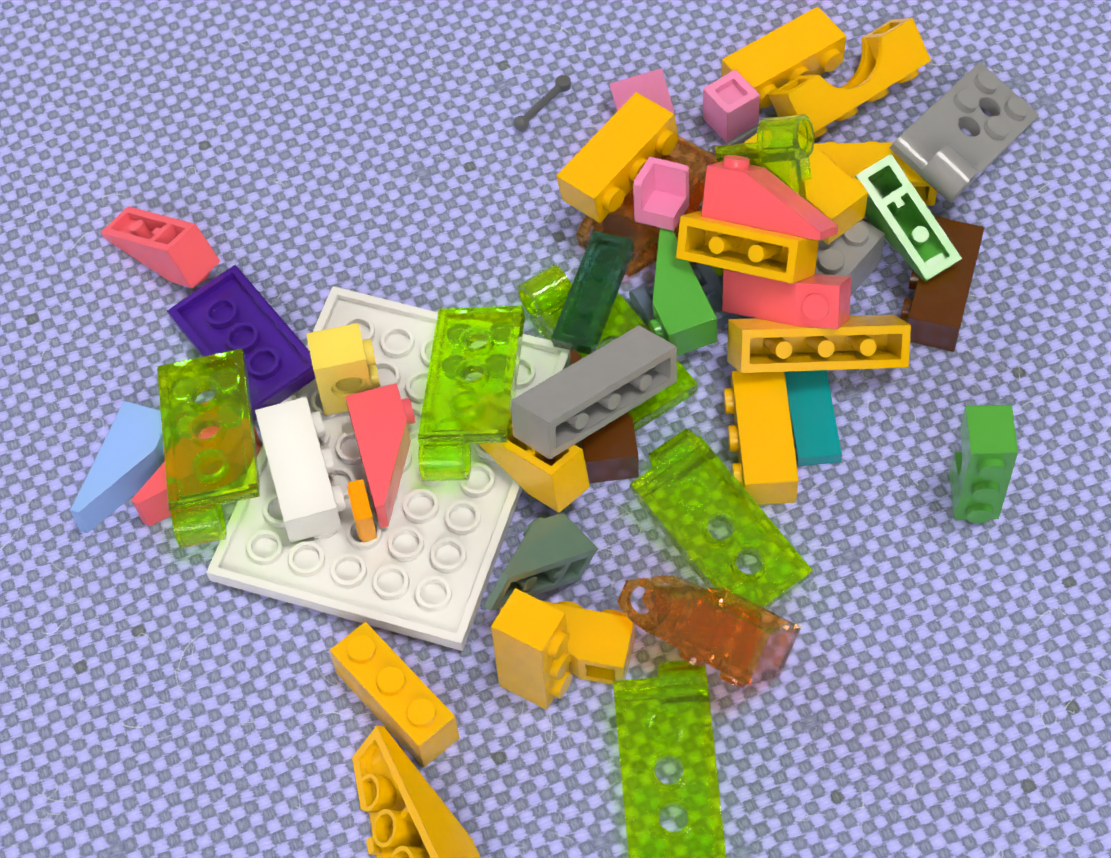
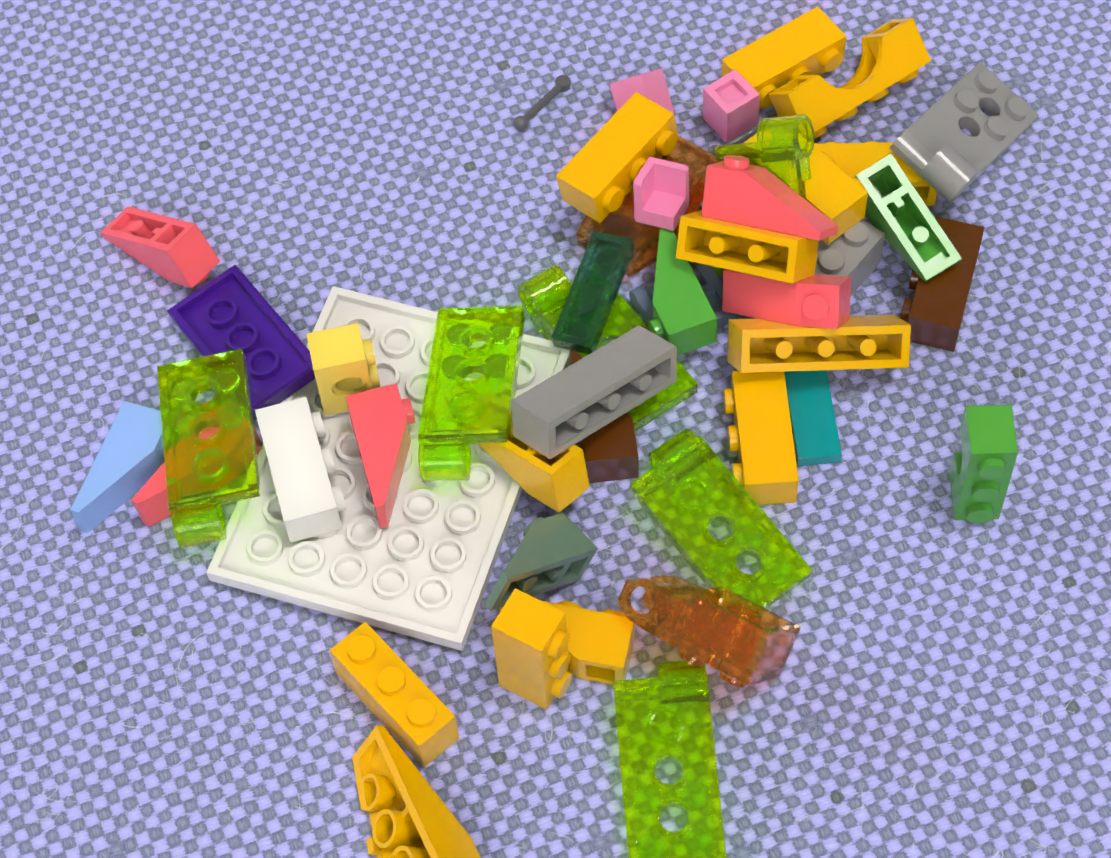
light orange tile [346,479,377,542] -> none

